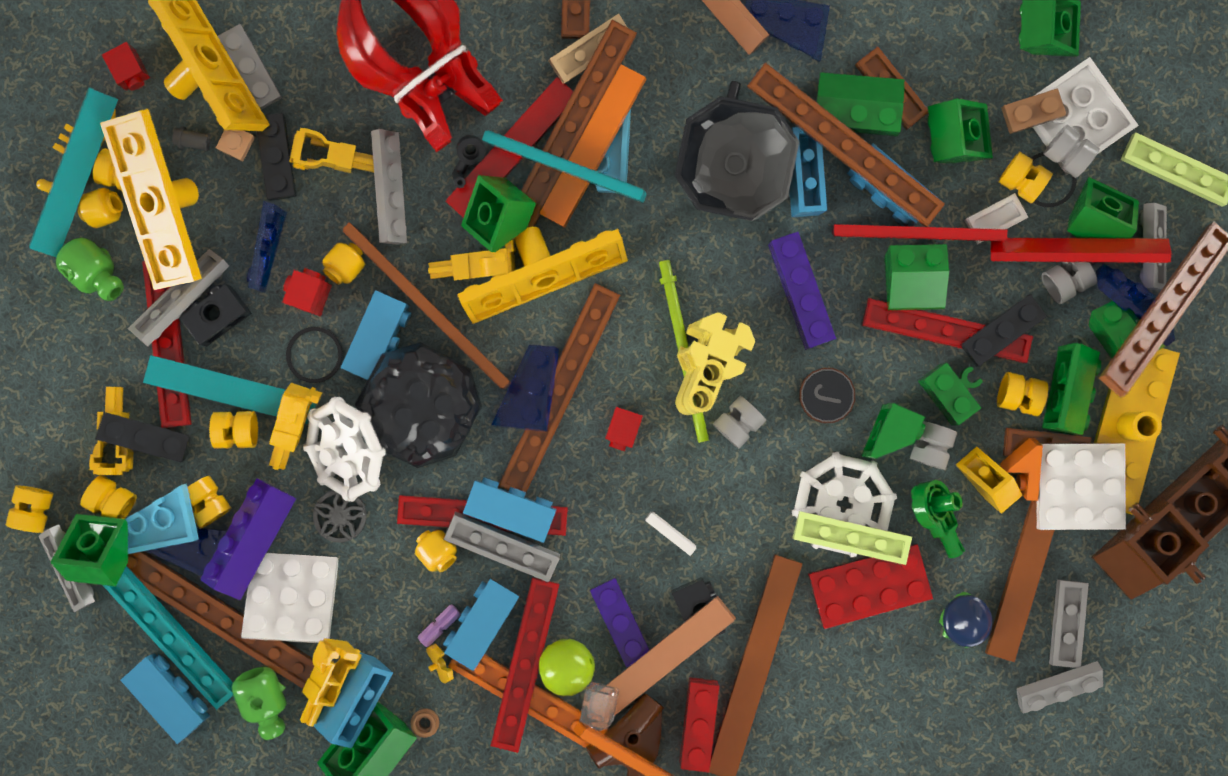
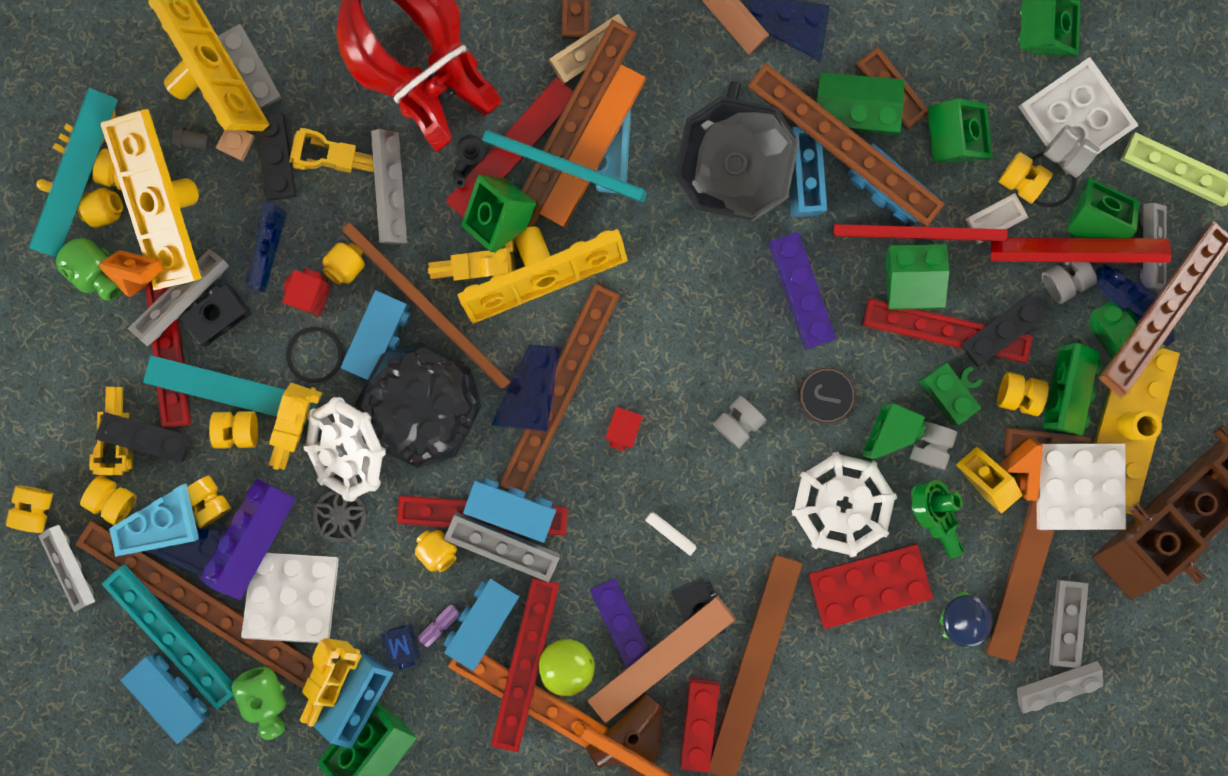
green slope [50,514,128,587] -> none
red brick [102,42,150,91] -> none
medium nougat plate [411,708,439,738] -> none
yellow piece [426,644,454,683] -> none
clear brick [580,682,619,731] -> none
lime bar [659,260,709,443] -> none
light yellow connector [675,312,755,415] -> none
yellowish green plate [793,511,912,565] -> none
medium nougat plate [1001,88,1067,134] -> none
none -> orange slope [99,250,163,297]
none -> clear blue brick [381,623,421,670]

